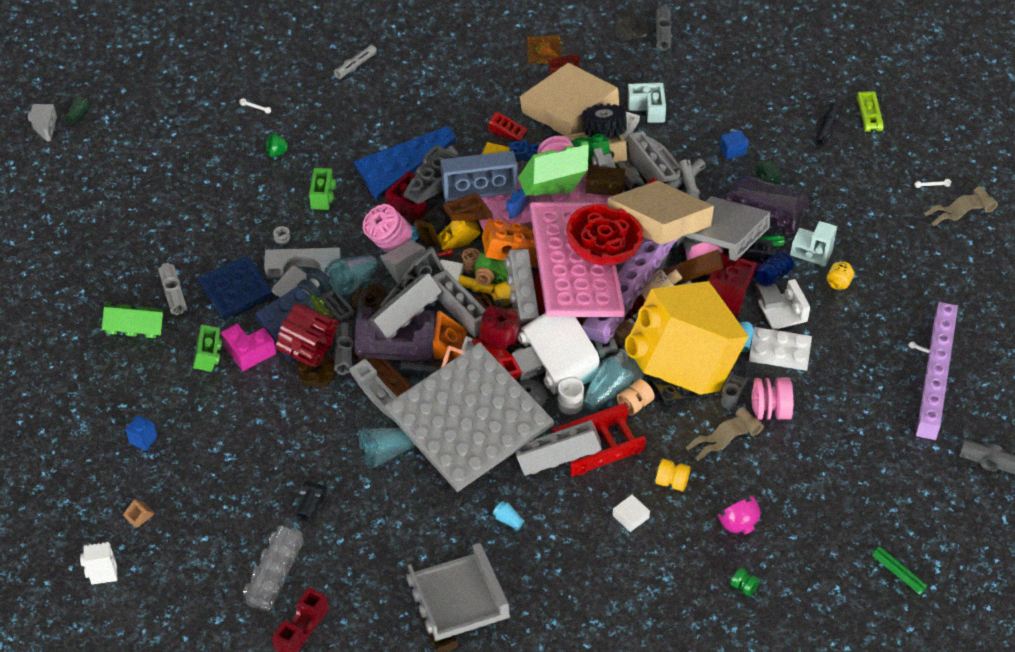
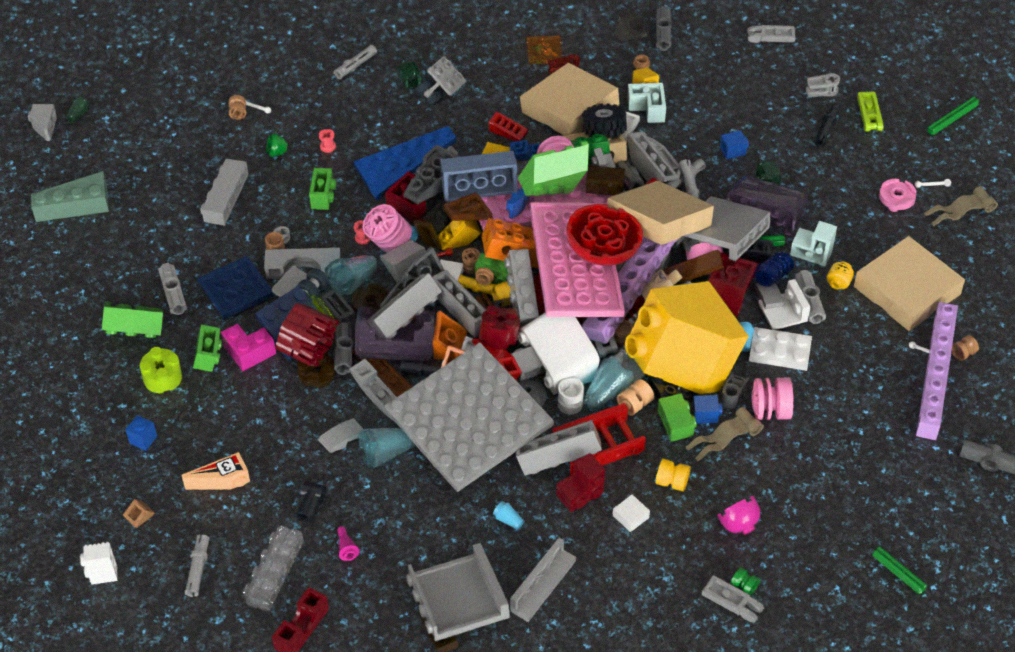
none -> sand green wedge [31,171,109,222]
none -> lime brick [140,347,182,393]
none -> light nougat slope [181,452,250,490]
none -> light grey pin [185,535,210,597]
none -> light grey brick [201,158,248,226]
none -> medium nougat wheel [228,95,246,120]
none -> medium nougat wheel [265,232,285,250]
none -> light grey slope [318,418,365,453]
none -> coral bush [319,129,336,153]
none -> dark pink cone [337,526,360,561]
none -> coral bush [354,220,371,245]
none -> clear green brick [398,61,422,89]
none -> light grey plate [414,56,466,105]
none -> light grey fence [510,538,576,622]
none -> dark red brick [556,453,605,512]
none -> yellow brick [632,67,659,84]
none -> medium nougat plate [633,55,650,69]
none -> bright green brick [658,394,697,442]
none -> blue brick [692,395,723,424]
none -> light grey hinge [702,576,764,623]
none -> light grey hinge [747,25,795,43]
none -> light grey piece [795,270,826,324]
none -> light grey piece [806,73,840,97]
none -> tan tile [854,236,965,331]
none -> bright pink plate [879,179,916,212]
none -> green axle [927,97,979,135]
none -> medium nougat wheel [951,335,979,361]

